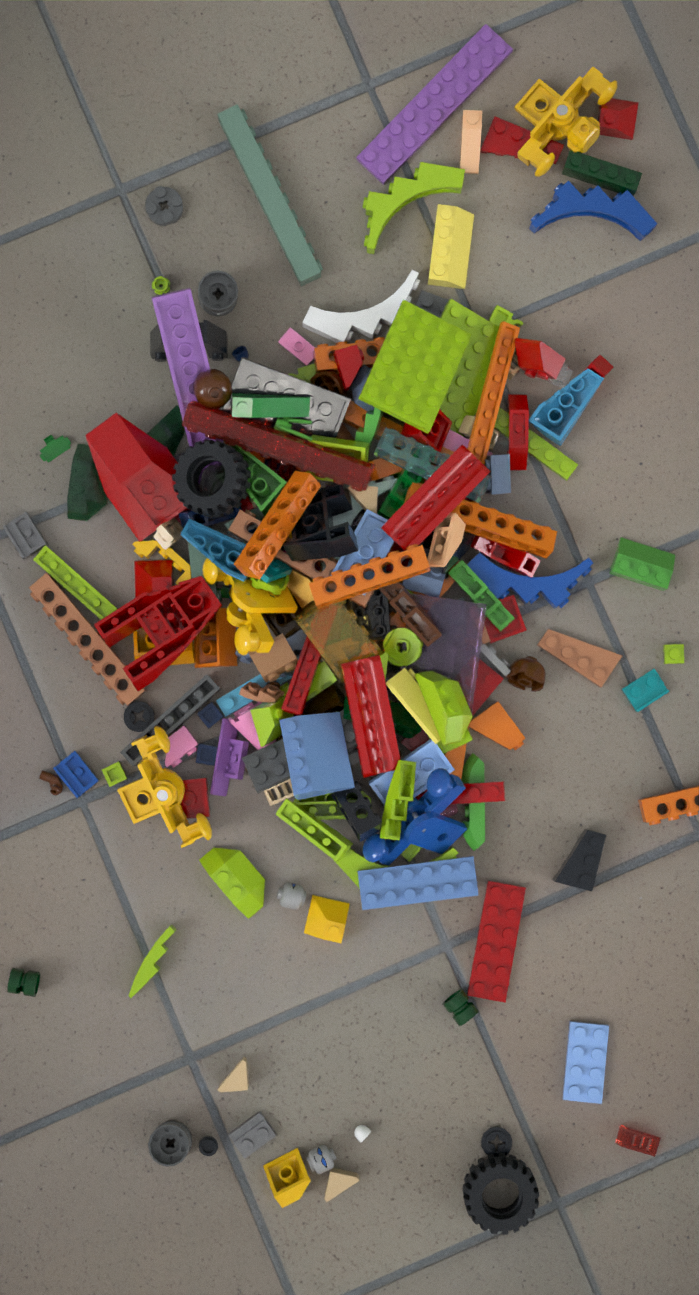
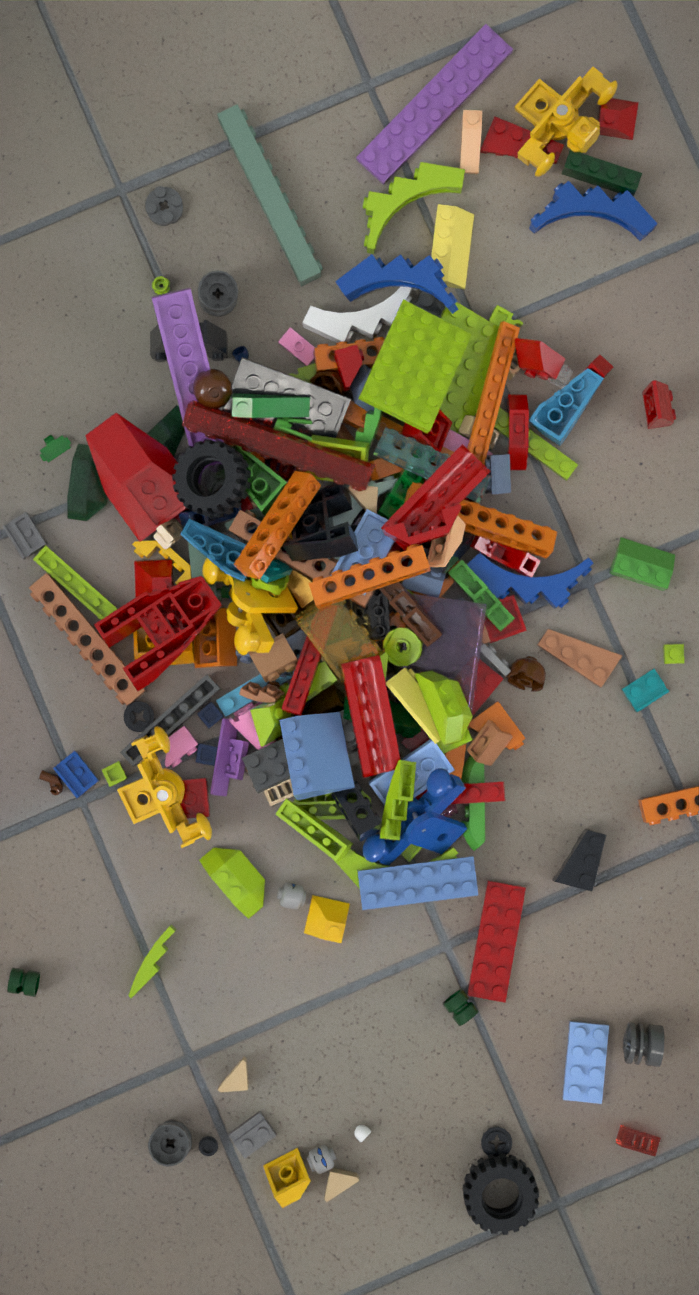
none -> blue arch [335,254,459,314]
none -> red slope [383,503,461,547]
none -> nougat panel [467,720,512,766]
none -> dark grey wheel [623,1022,665,1067]
none -> red slope [642,380,676,429]

